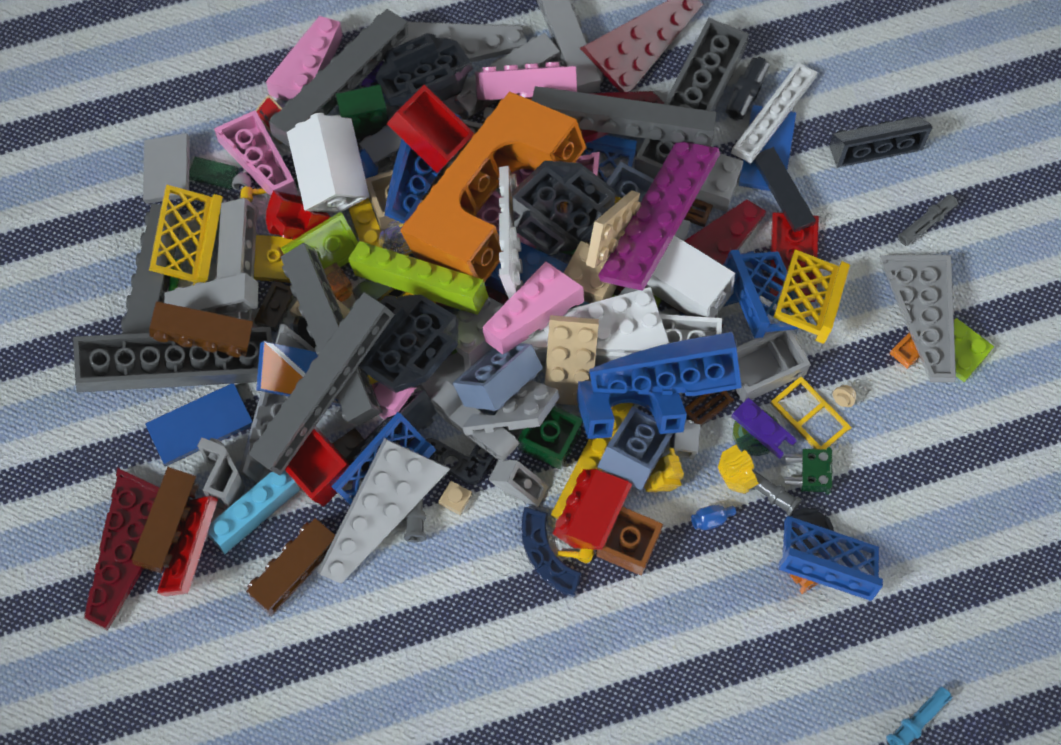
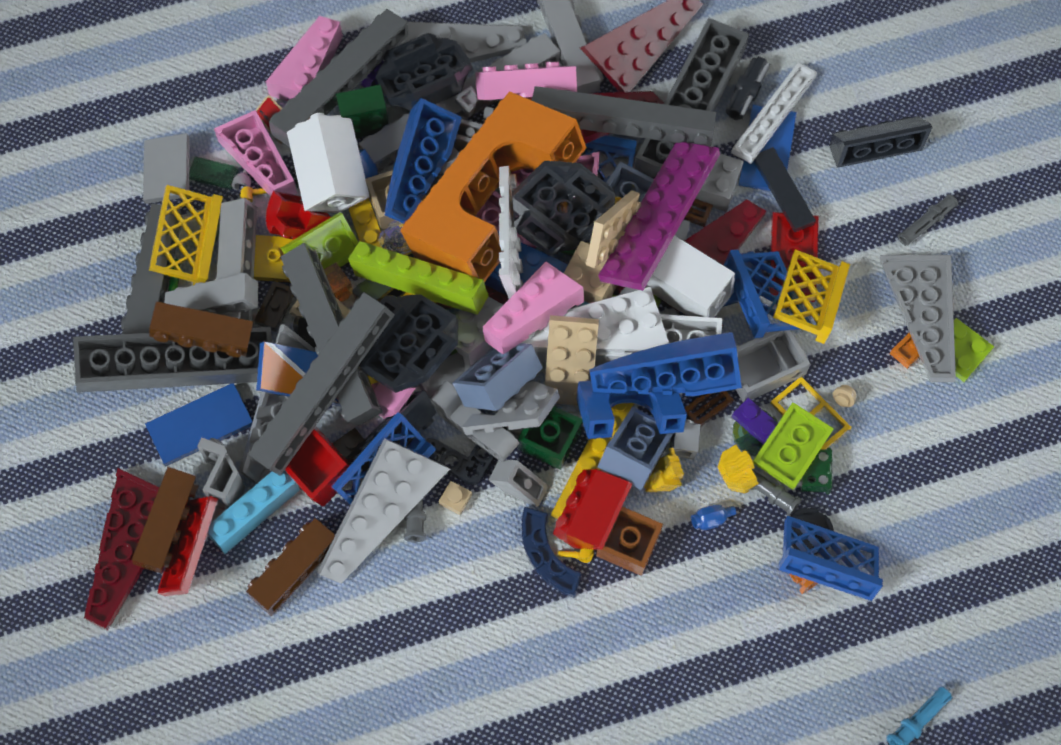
red piece [387,84,475,173] -> none
none -> lime plate [753,402,834,490]

